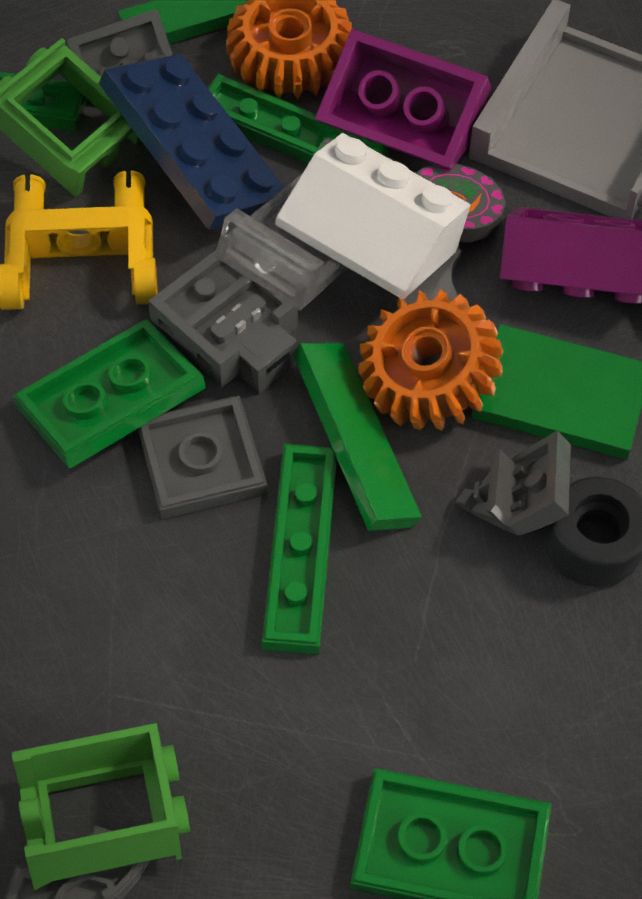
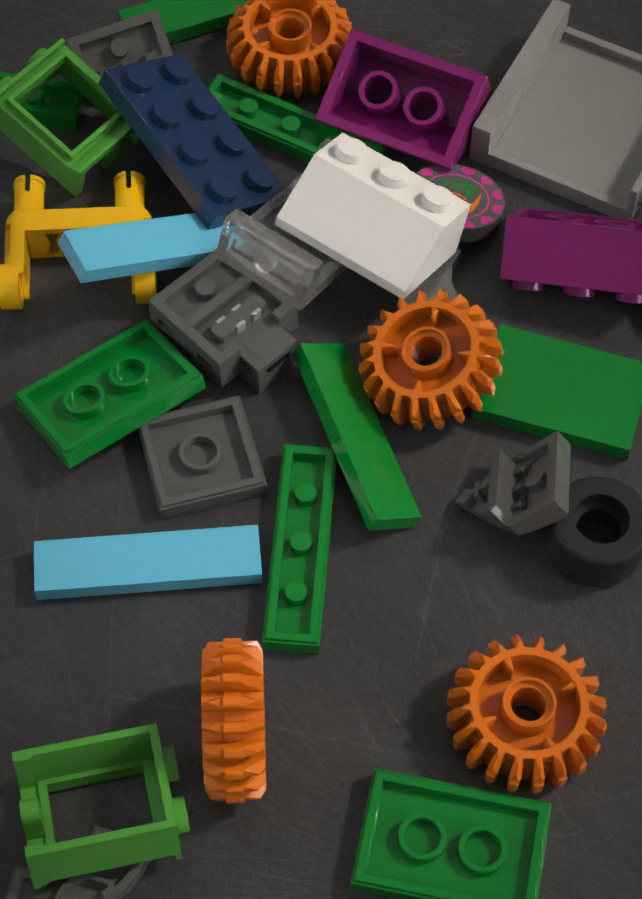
none -> medium azure tile [34,525,262,600]
none -> medium azure tile [58,213,261,283]
none -> orange gear [201,638,266,804]
none -> orange gear [446,634,607,795]

